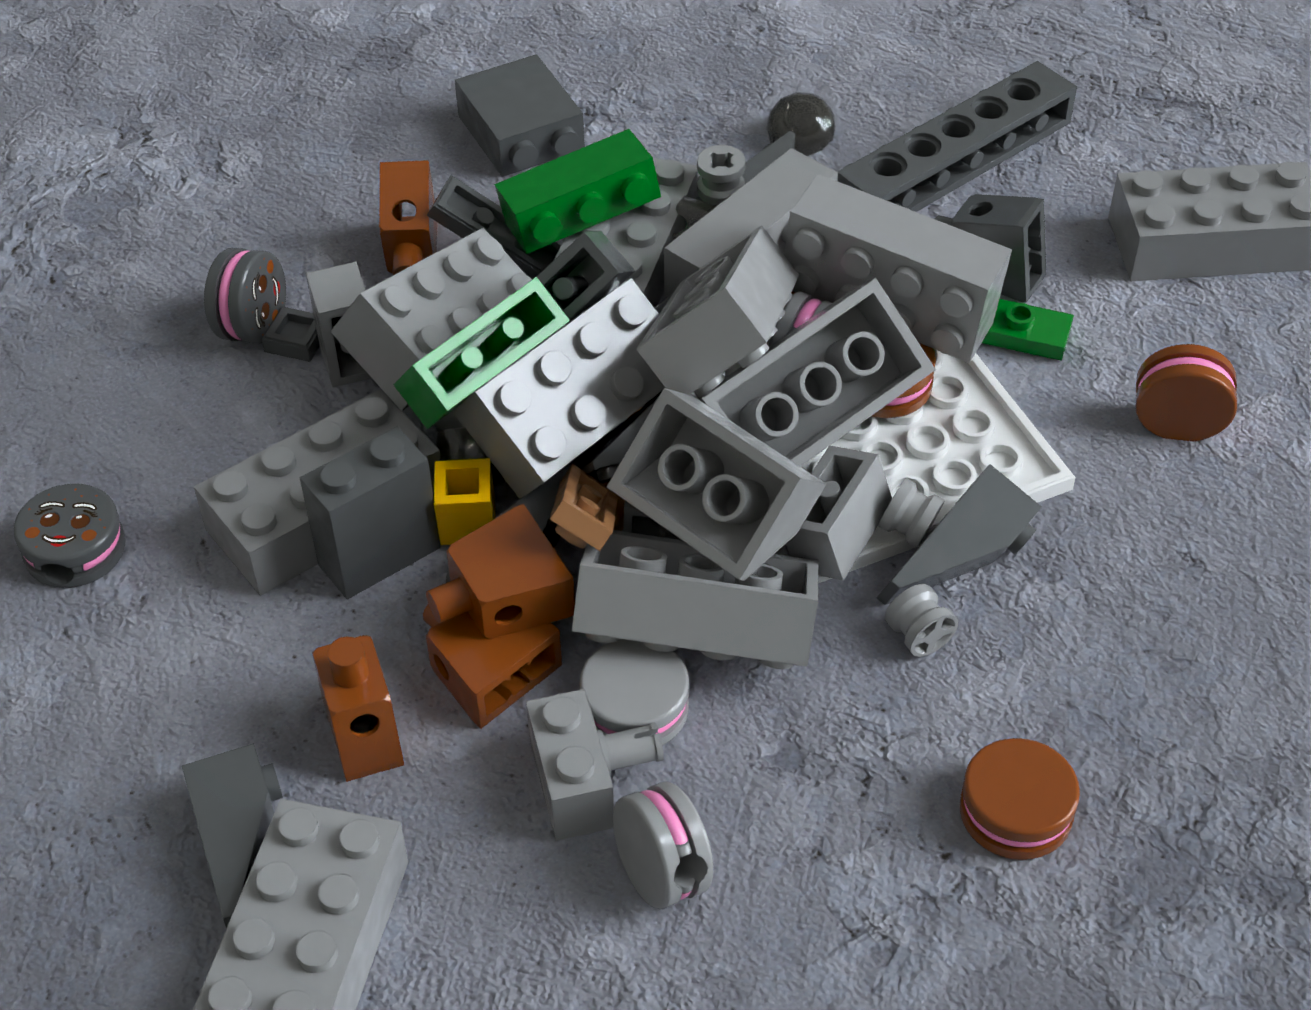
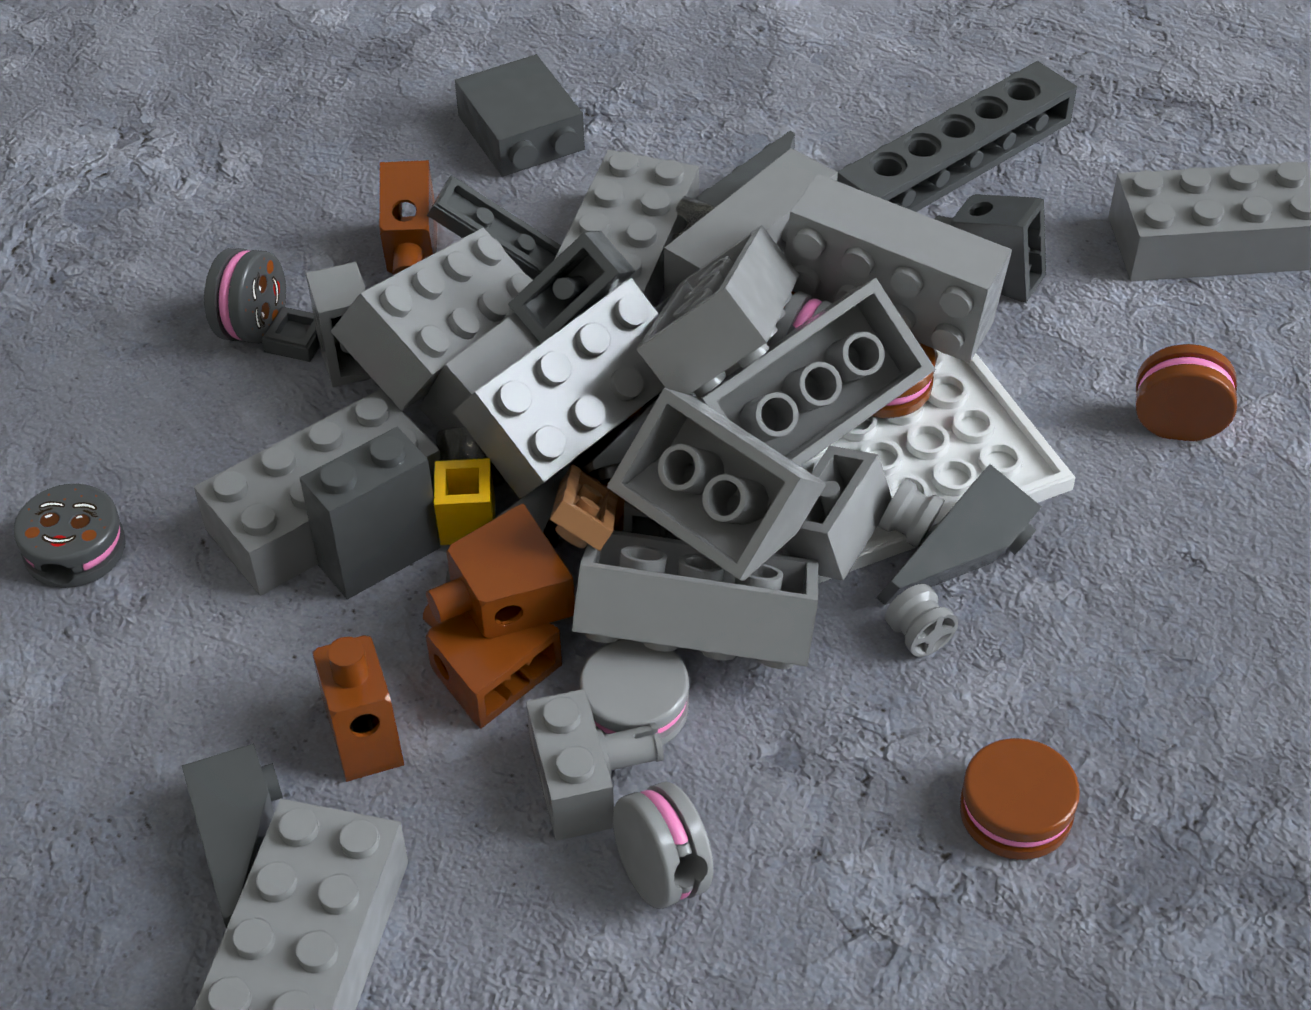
brick [393,277,570,429] -> none
green brick [494,129,661,254] -> none
light grey wheel [697,145,746,206] -> none
clear smoke hair [766,92,836,156] -> none
green plate [982,299,1074,361] -> none

